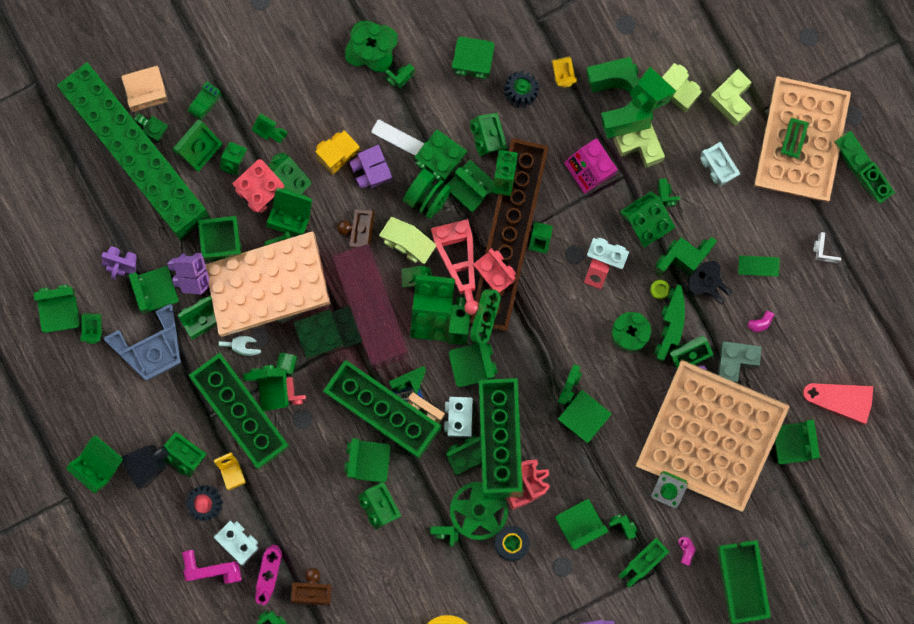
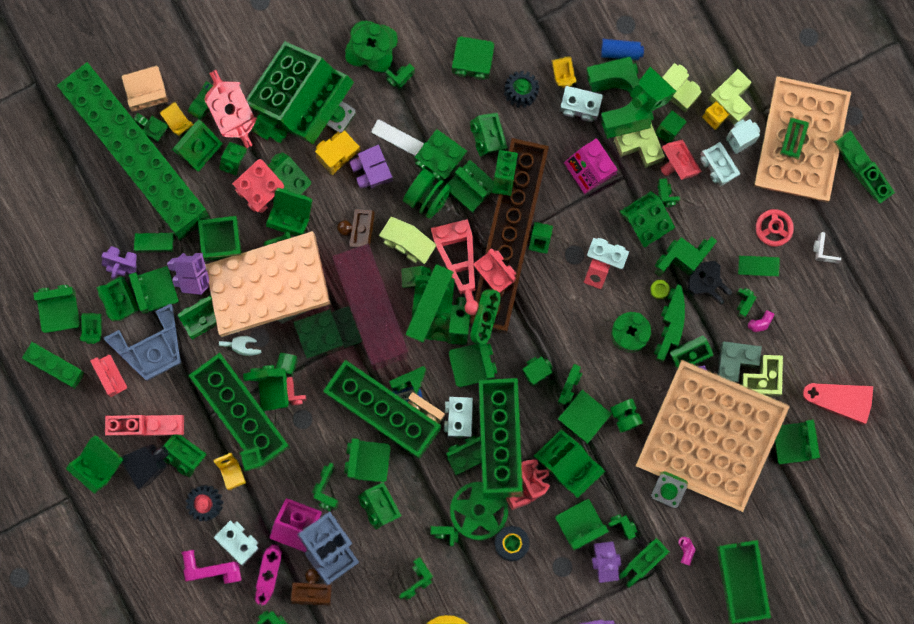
none -> green brick [22,342,85,389]
none -> coral bracket [91,355,127,397]
none -> green bracket [97,276,139,322]
none -> coral slope [105,415,184,436]
none -> green slope [134,233,174,253]
none -> yellow bracket [159,102,193,136]
none -> coral plate [204,70,257,148]
none -> green tile [240,447,264,472]
none -> green slope [246,41,354,145]
none -> dark pink slope [270,498,322,552]
none -> sand blue bracket [297,512,359,585]
none -> green bracket [312,463,339,512]
none -> piece [326,101,355,133]
none -> green bracket [399,557,433,600]
none -> green tile [405,264,454,343]
none -> green brick [522,356,553,387]
none -> green bracket [534,430,605,498]
none -> light aqua brick [560,86,603,122]
none -> medium lavender hinge [592,541,621,583]
none -> blue brick [601,39,644,61]
none -> green wheel [610,399,643,433]
none -> green brick [655,110,687,143]
none -> coral tile [661,140,702,180]
none -> yellow bracket [702,101,730,130]
none -> light aqua brick [726,119,760,154]
none -> green bracket [737,288,757,320]
none -> yellowish green brick [741,355,783,397]
none -> coral piece [756,209,794,247]

